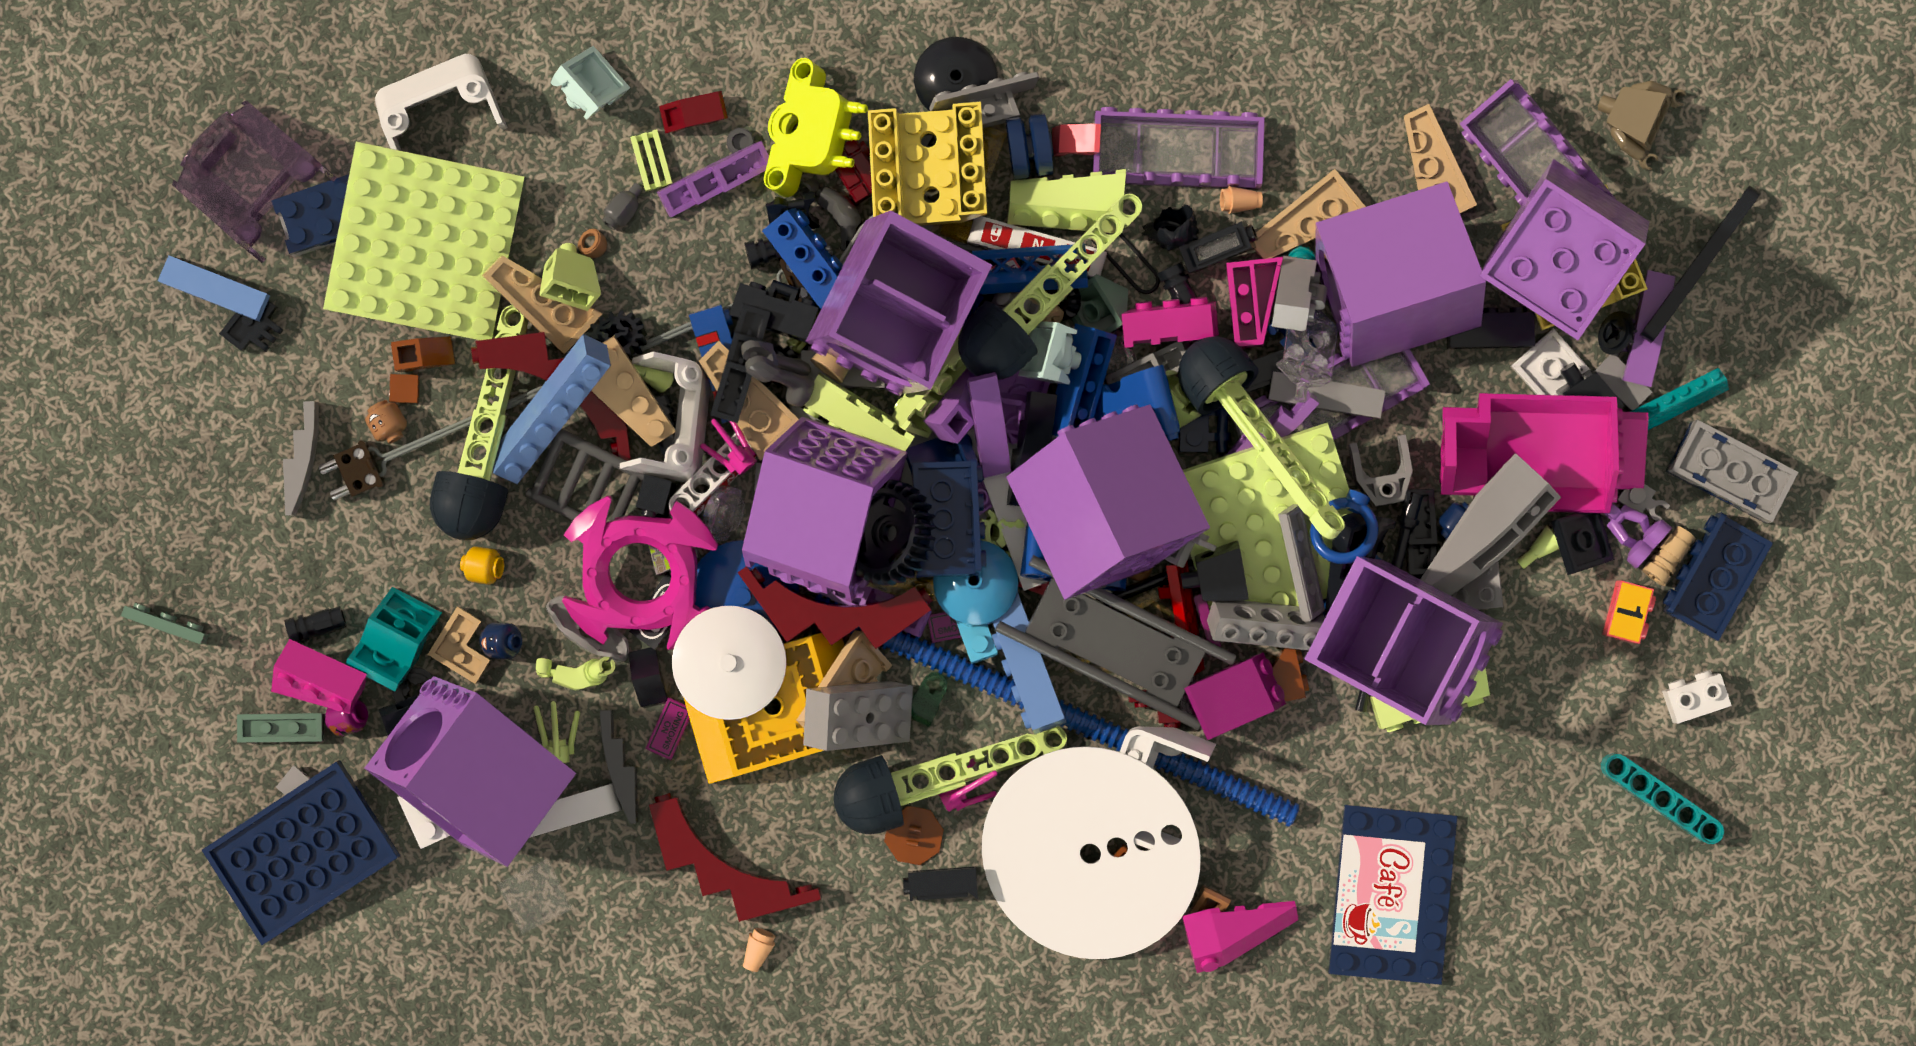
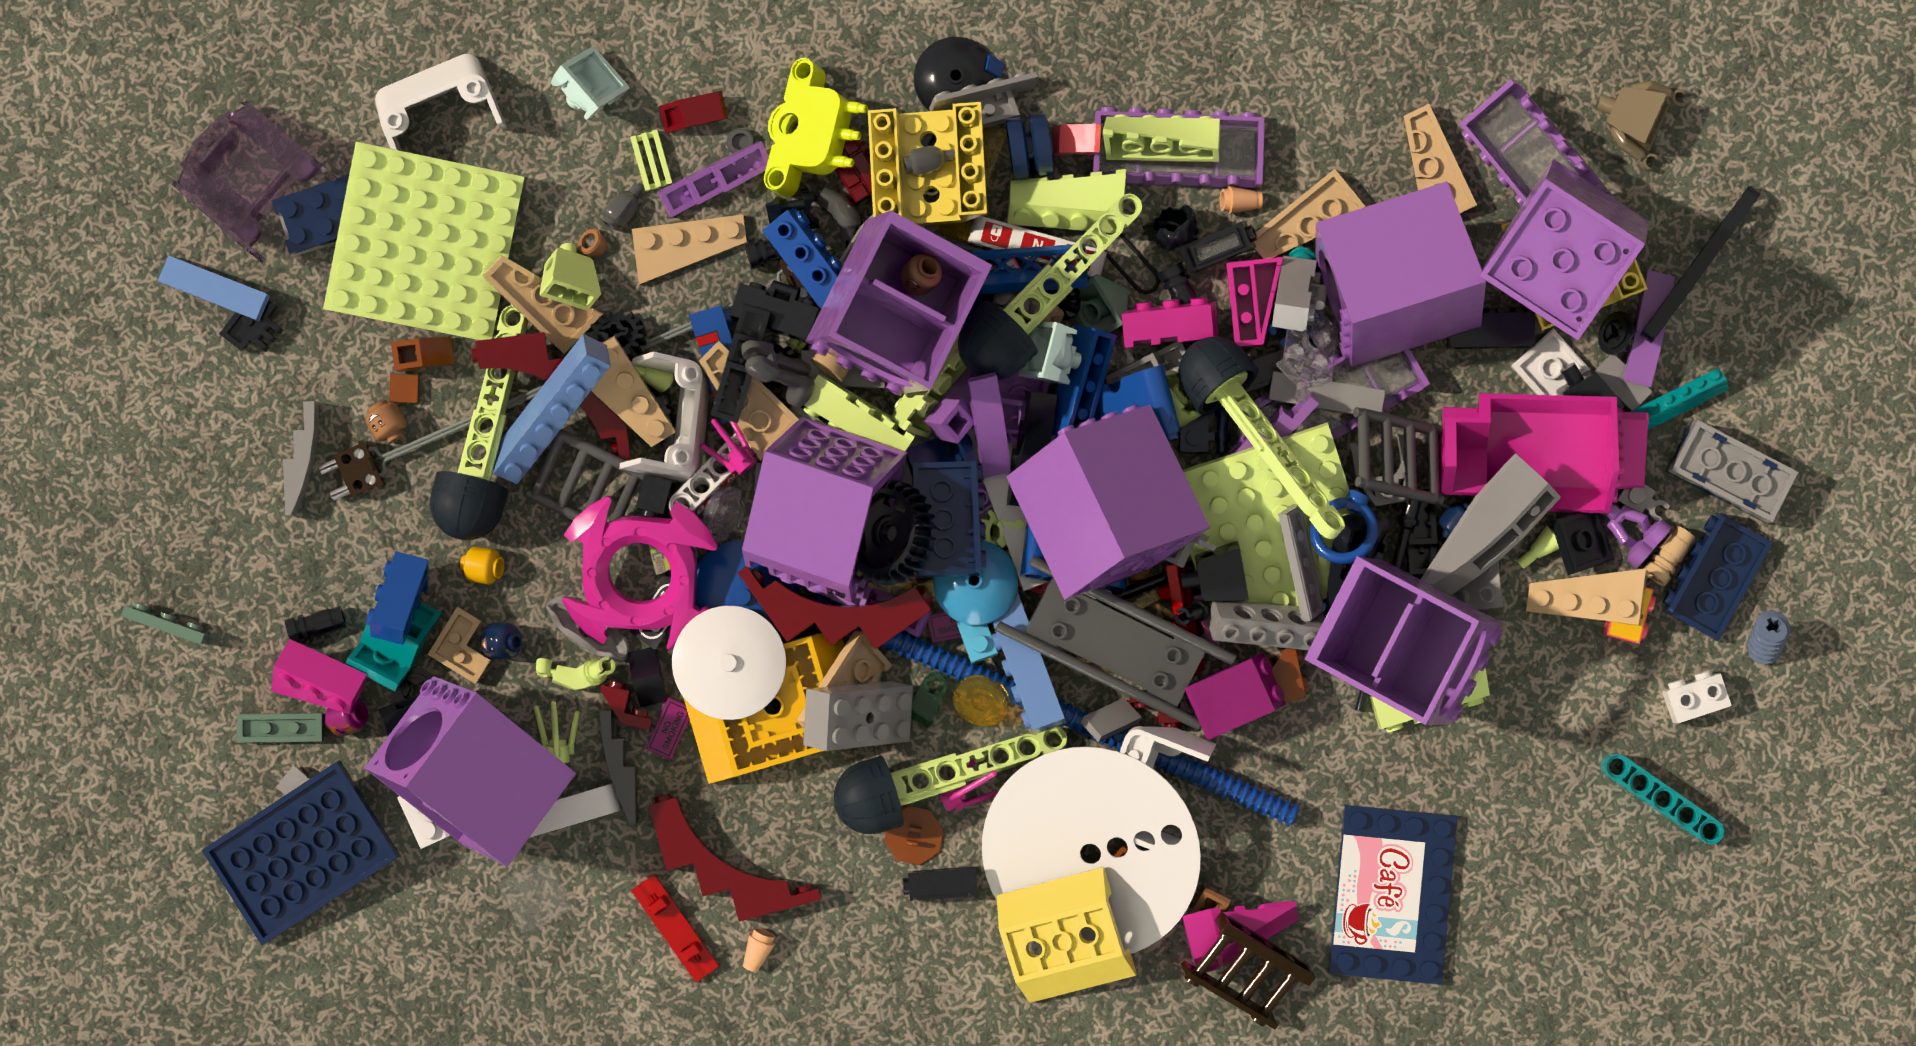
none -> blue wedge [366,551,429,645]
none -> dark red slope [600,680,654,730]
none -> red hinge [631,873,720,982]
none -> tan wing [632,214,747,285]
none -> medium nougat head [900,253,942,296]
none -> dark grey plant [903,146,955,176]
none -> clear yellow tile [953,675,1010,726]
none -> blue window [985,55,1004,78]
none -> light yellow slope [997,866,1137,1003]
none -> light grey tile [1081,698,1142,743]
none -> yellowish green wedge [1103,114,1221,162]
none -> black pin [1175,599,1209,625]
none -> dark brown fence [1181,912,1316,1030]
none -> dark grey bar [1353,407,1444,505]
none -> tan wing [1526,568,1648,626]
none -> sand blue piece [1747,610,1791,664]

